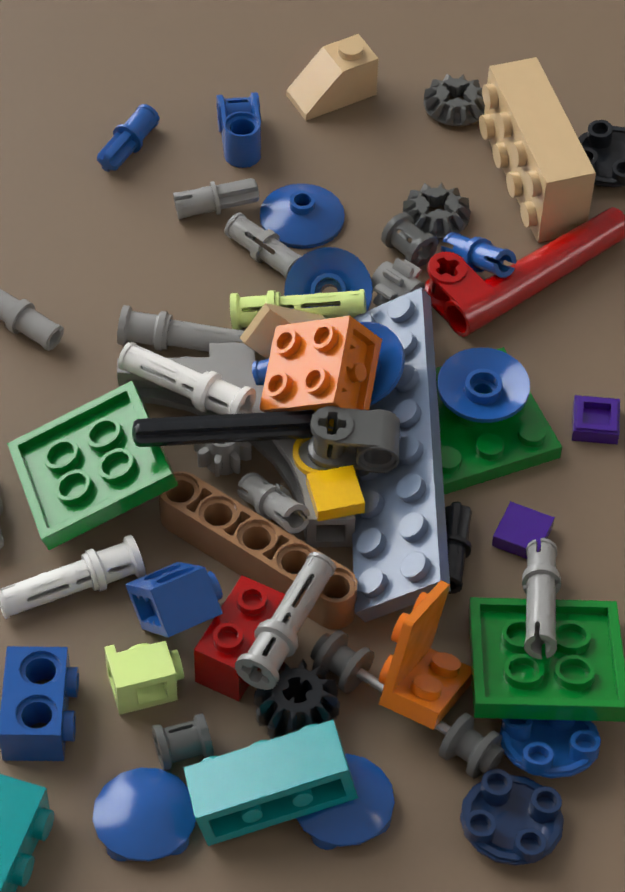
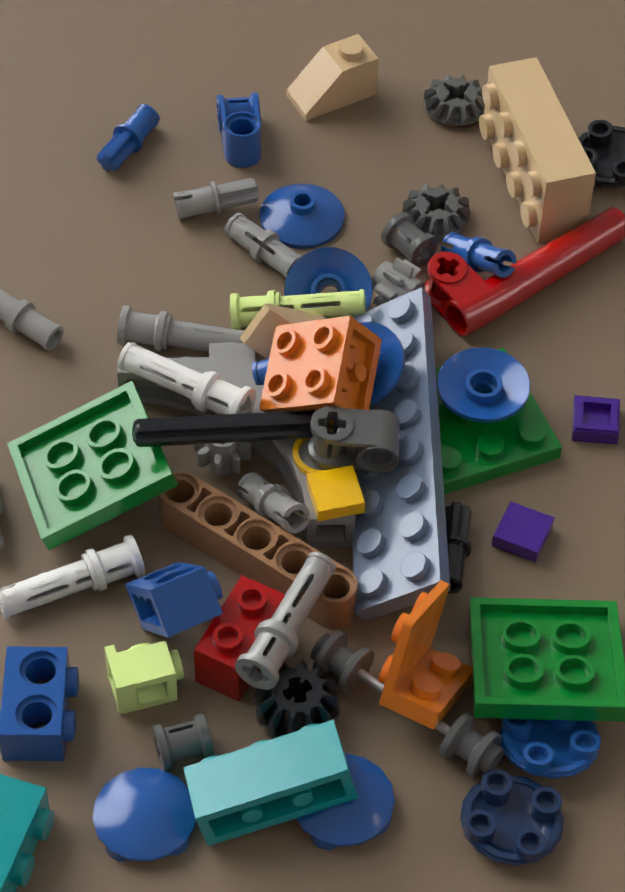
light grey pin [522,538,561,659] -> none

